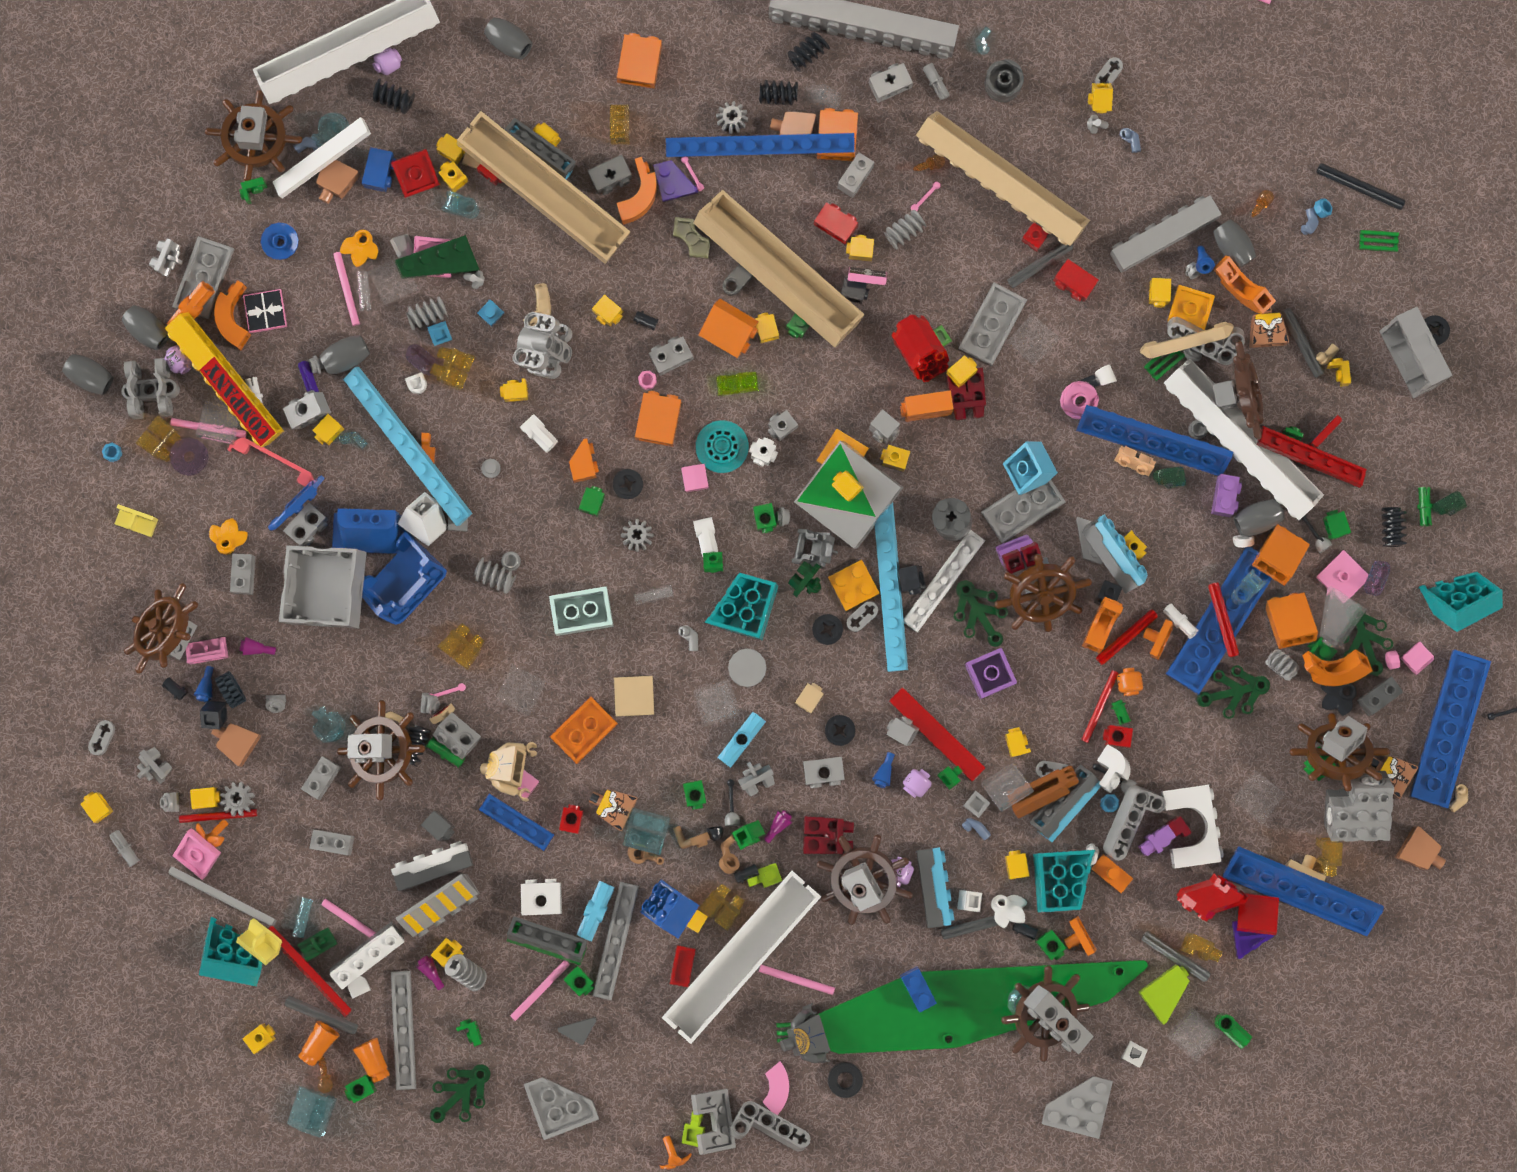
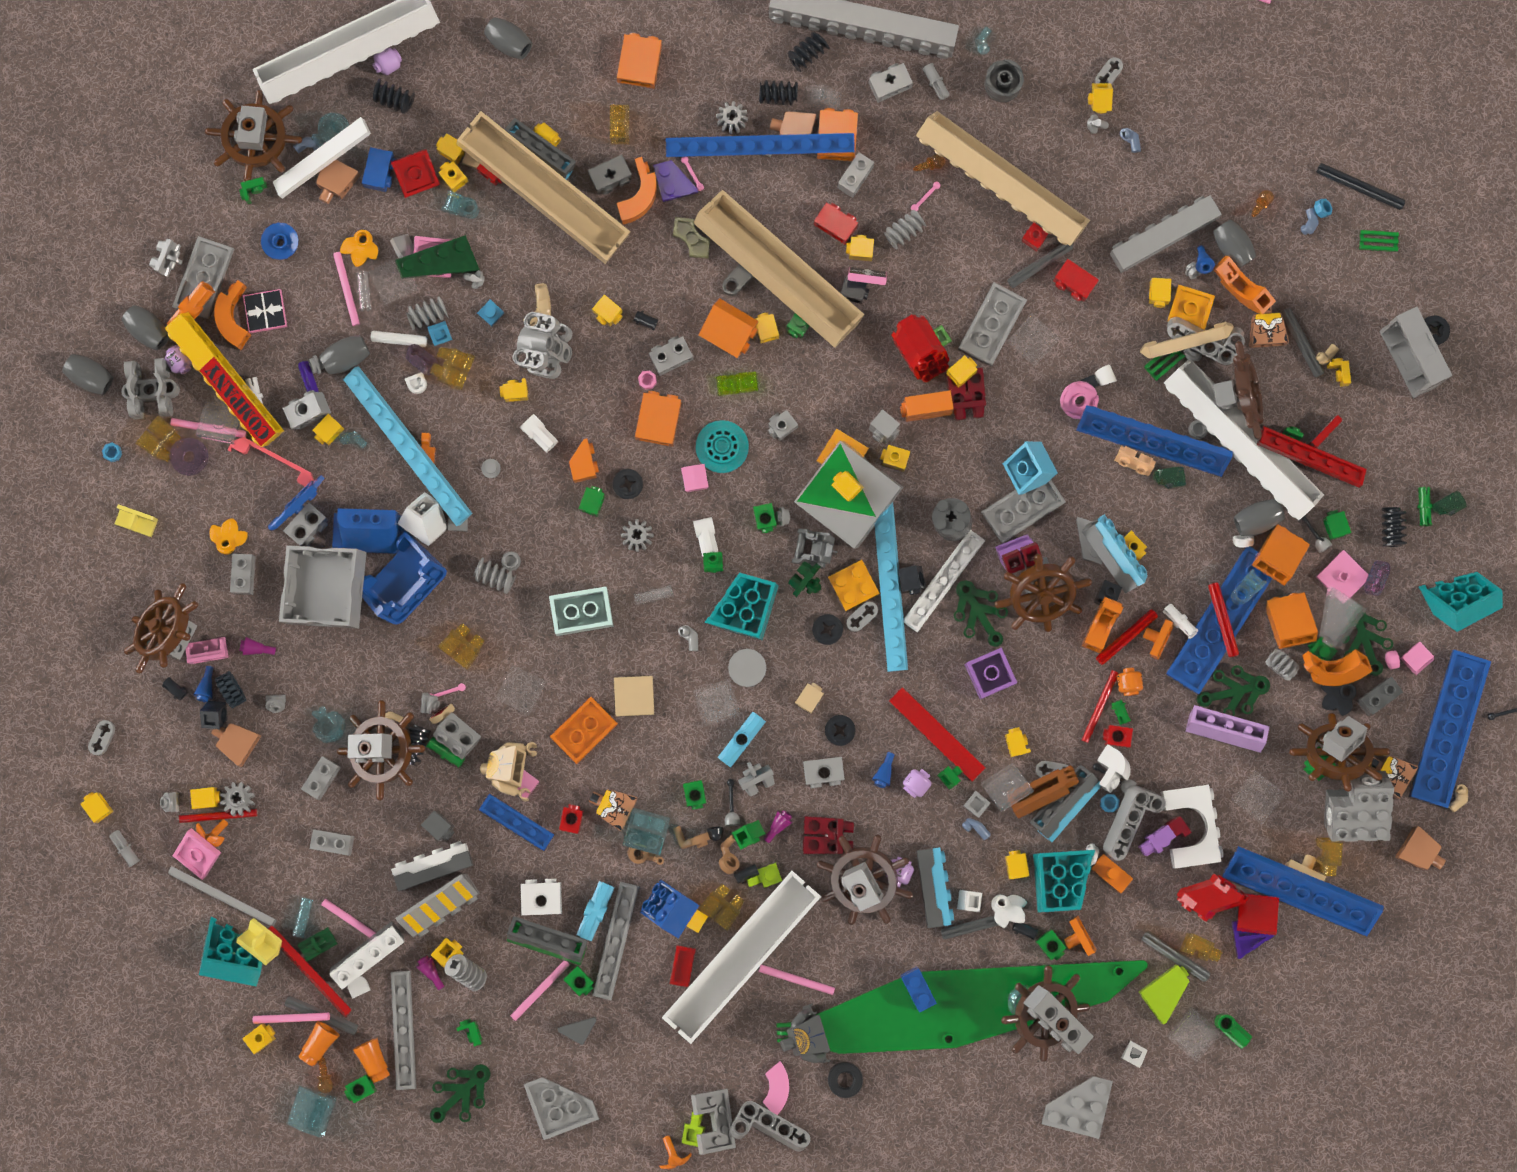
light grey hips [137,747,172,784] -> none
white brick [749,437,778,467] -> none
light grey brick [886,716,919,746] -> none
medium lavender brick [1211,474,1242,517] -> none
none -> bright pink bar [253,1012,330,1024]
none -> white axle [371,331,427,347]
none -> lavender brick [1186,705,1269,753]

